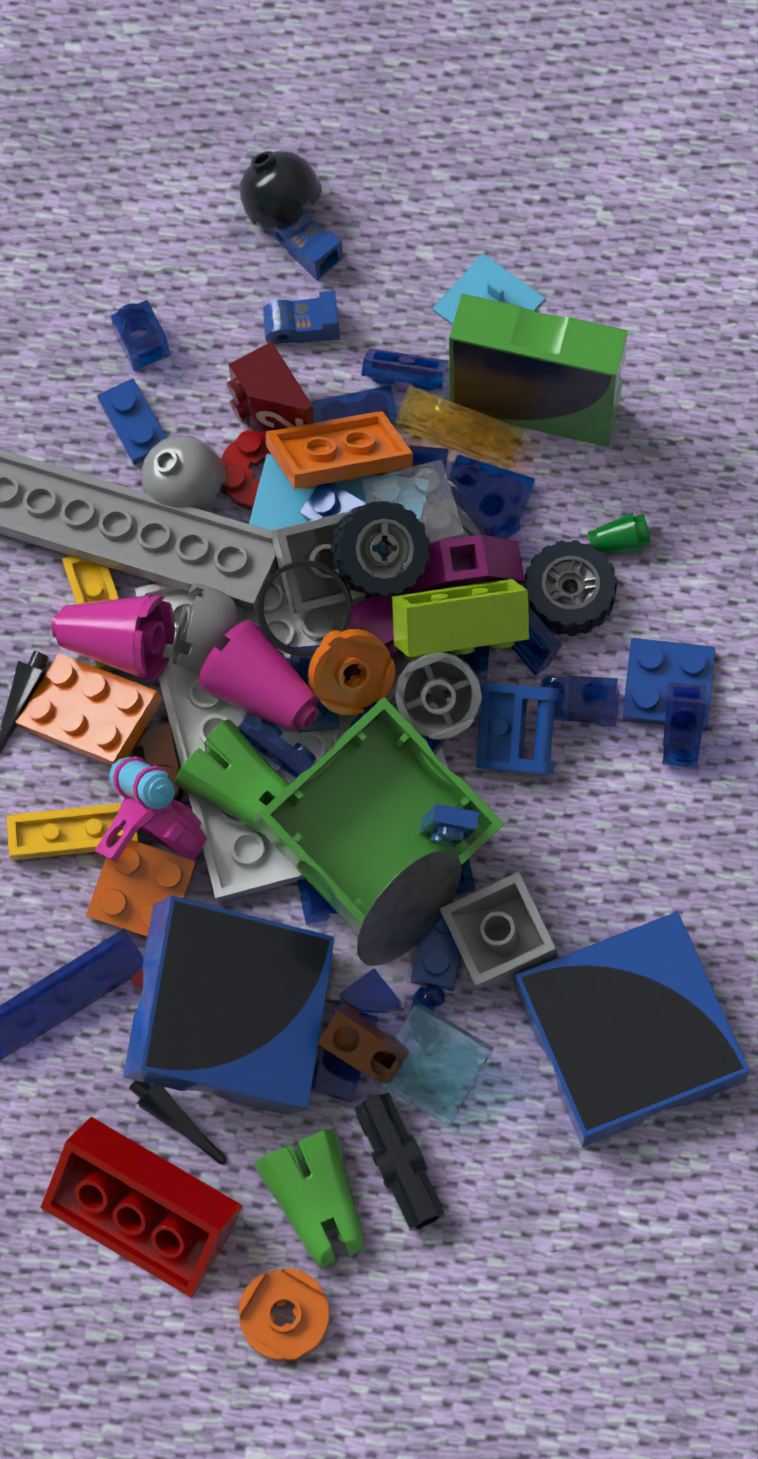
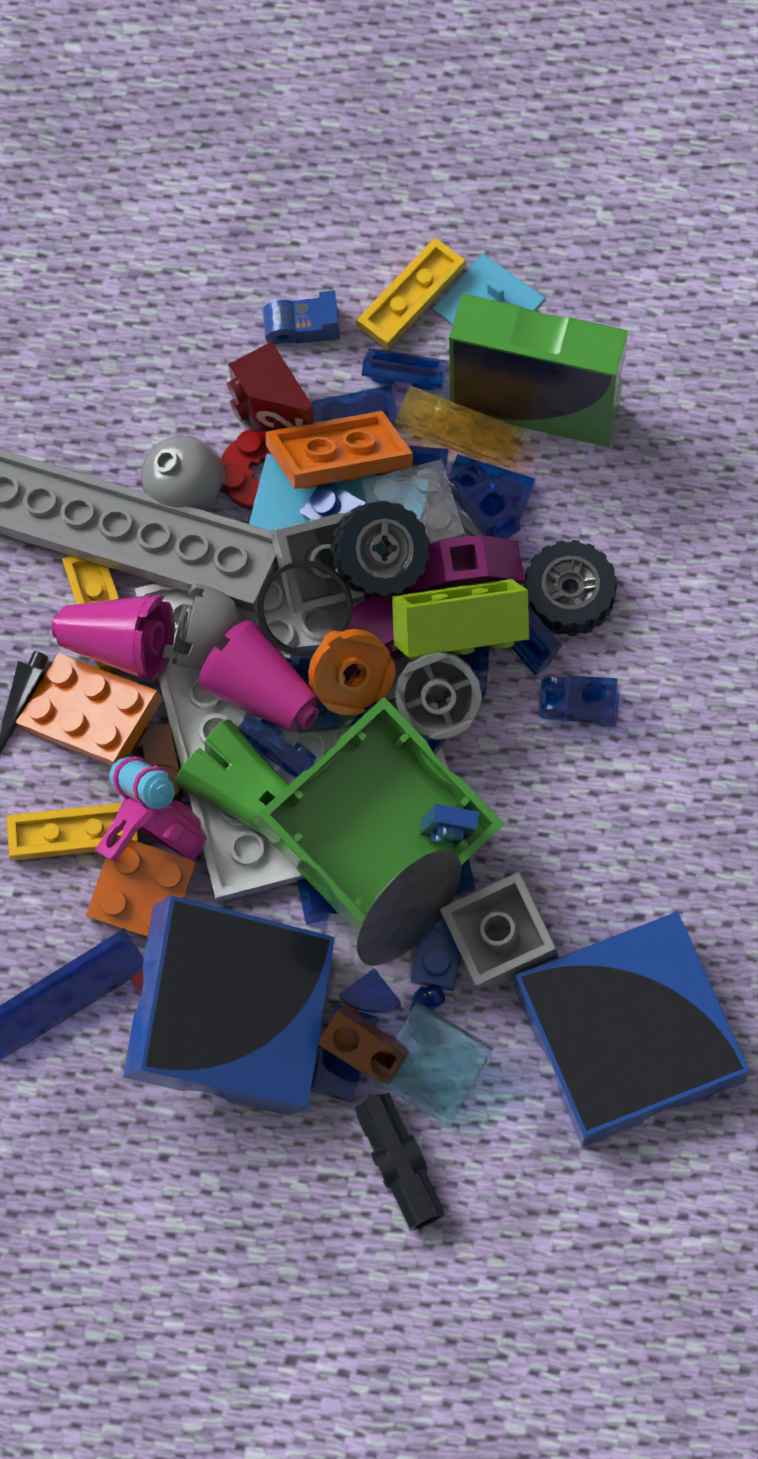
red slope [40,1117,243,1298] -> none
blue plate [97,378,167,465] -> none
clear blue brick [110,300,170,372] -> none
black piece [129,1080,227,1165] -> none
orange plate [239,1268,329,1362] -> none
black cylinder [240,151,322,229] -> none
bright green piece [254,1129,366,1270] -> none
blue leg [269,208,343,280] -> none
blue plate [476,683,560,774] -> none
green cone [588,512,651,554] -> none
blue plate [622,638,715,730] -> none
clear blue leg [662,682,706,768] -> none
none -> yellow plate [356,237,466,351]

